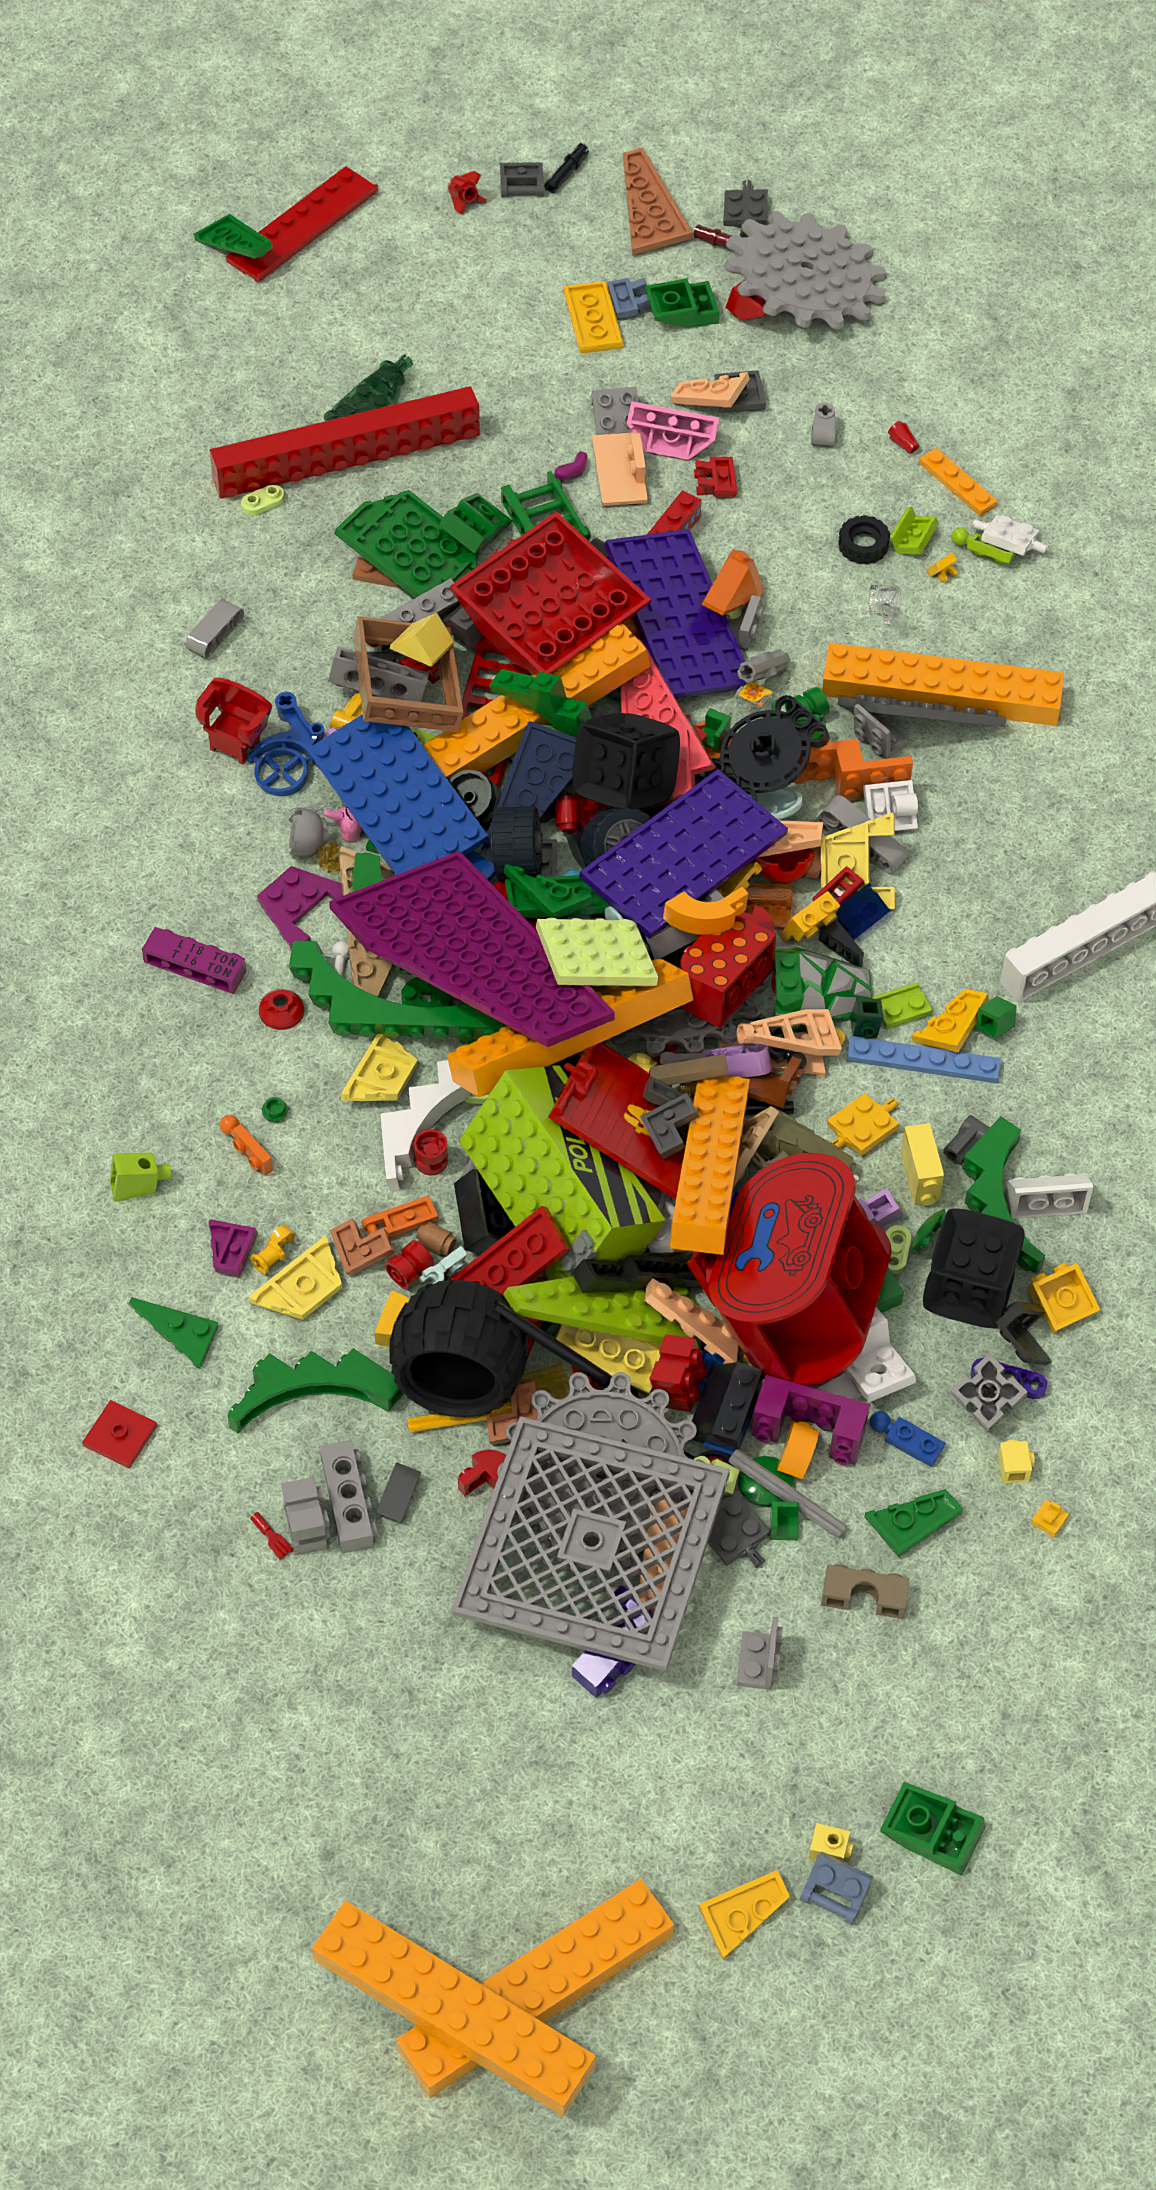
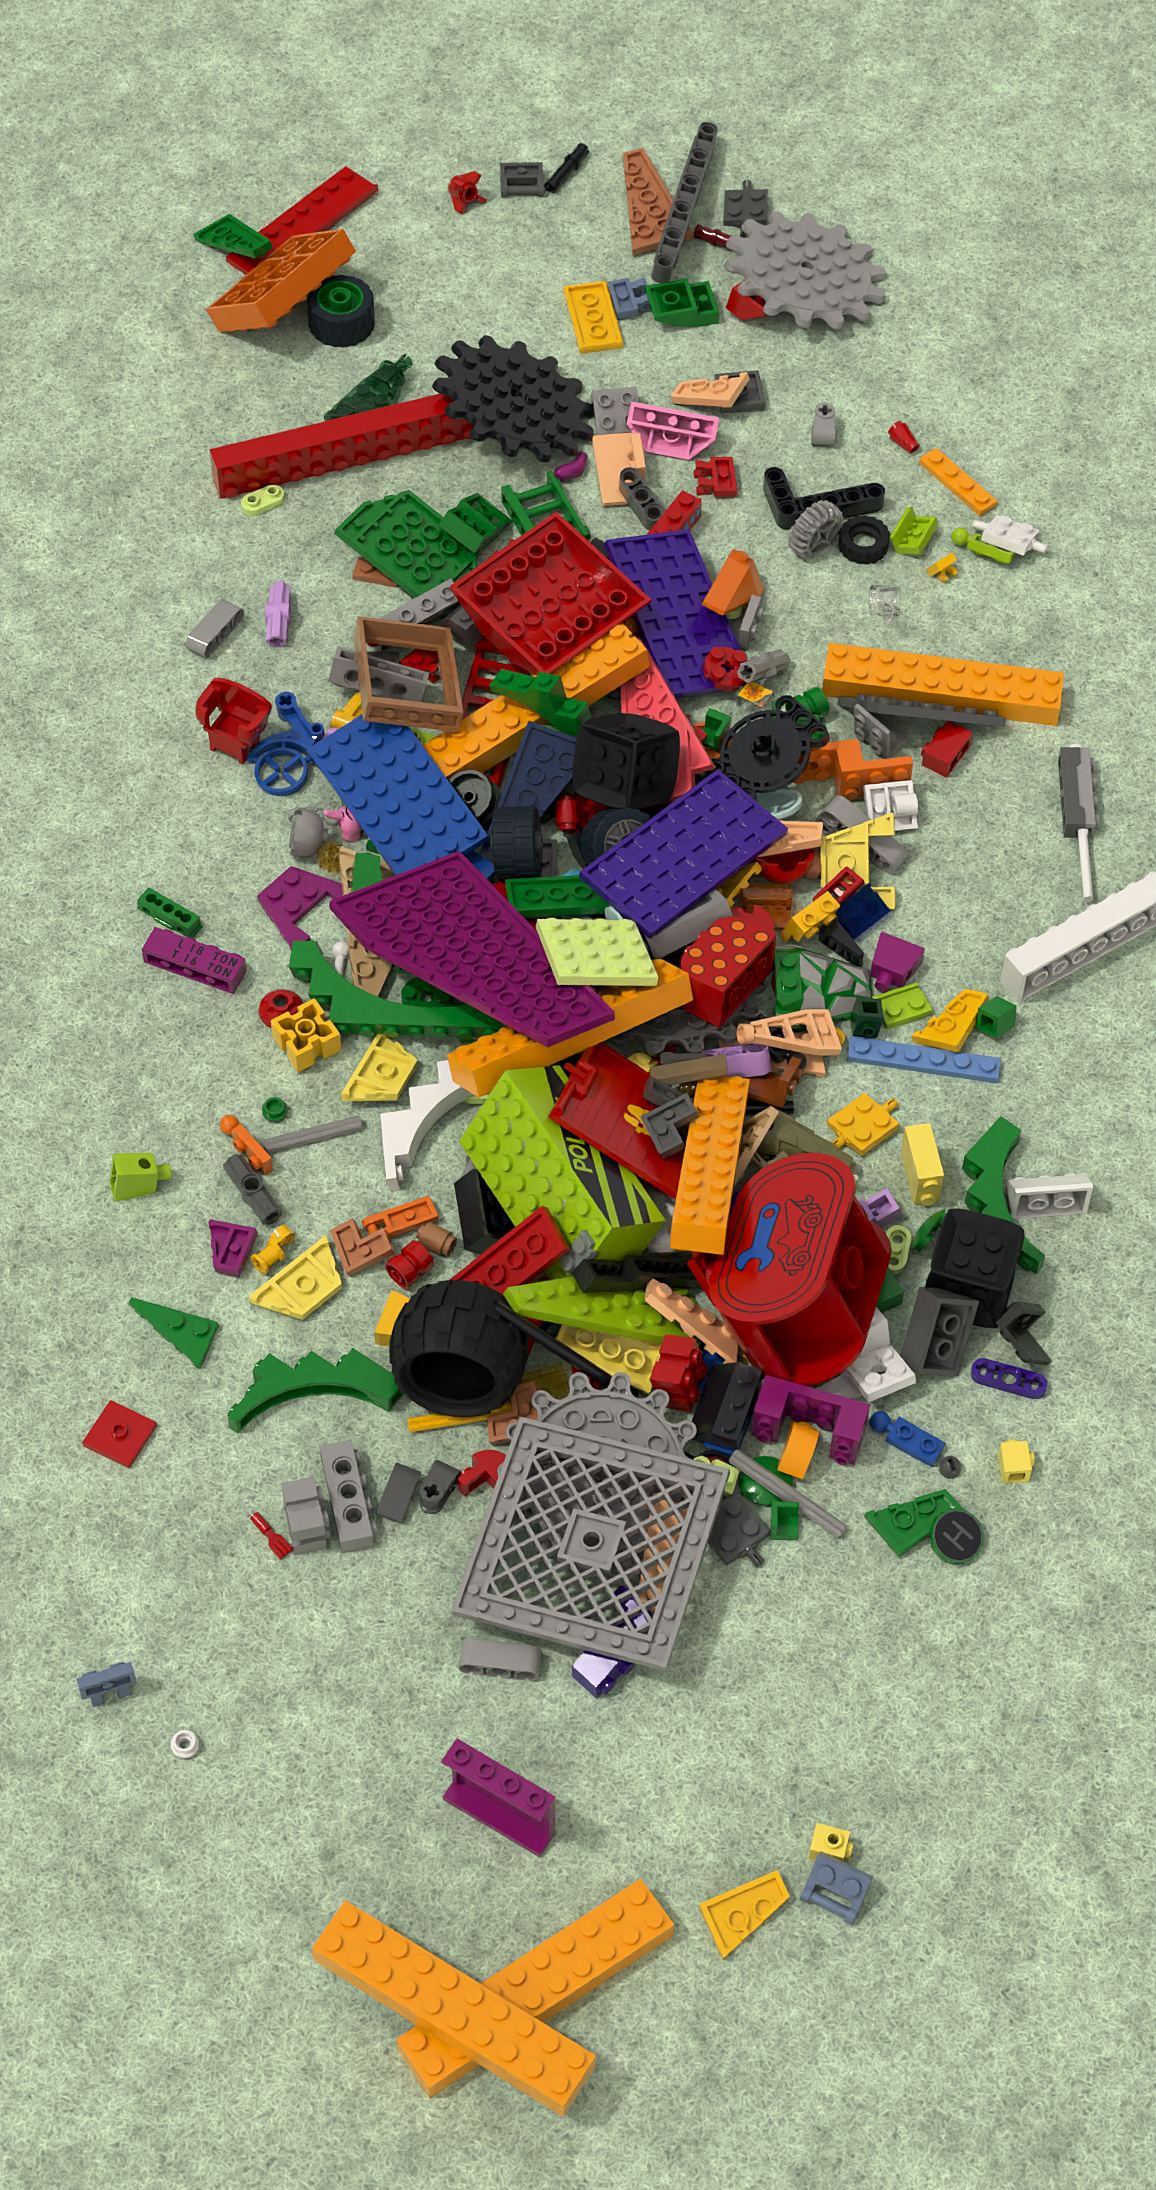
light yellow slope [390,613,454,667] -> none
red wheel [414,1129,448,1176] -> none
light aqua plate [419,1246,467,1284] -> none
green wing [504,865,593,919] -> none
light orange arch [663,887,748,935] -> none
light grey bracket [737,1617,783,1690] -> none
dark tan arch [821,1564,909,1619] -> none
green slope [880,1782,985,1876] -> none
dark grey piece [943,1115,990,1165] -> none
light grey brick [951,1353,1027,1432] -> none
yellow plate [1026,1262,1100,1333] -> none
yellow tile [1031,1500,1069,1537] -> none
none -> sand blue plate [76,1662,137,1707]
none -> green piece [137,887,203,938]
none -> white plate [171,1730,199,1759]
none -> orange brick [206,229,356,333]
none -> dark grey piece [223,1154,282,1225]
none -> light grey axle [263,1116,363,1154]
none -> lavender piece [265,581,291,647]
none -> yellow brick [271,998,341,1073]
none -> black wheel [307,275,375,348]
none -> dark grey piece [419,1460,462,1514]
none -> black plate [432,335,594,463]
none -> magenta panel [441,1738,556,1858]
none -> light grey beam [458,1639,542,1681]
none -> dark grey beam [619,467,664,530]
none -> dark grey beam [651,122,718,283]
none -> red plate [702,647,747,692]
none -> black beam [763,467,885,530]
none -> light grey gear [788,500,844,560]
none -> magenta torso [870,931,925,993]
none -> dark grey slope [900,1287,979,1376]
none -> red brick [921,721,973,778]
none -> black tile [929,1508,984,1564]
none -> dark grey hinge [939,1456,961,1479]
none -> piece [1058,743,1099,902]

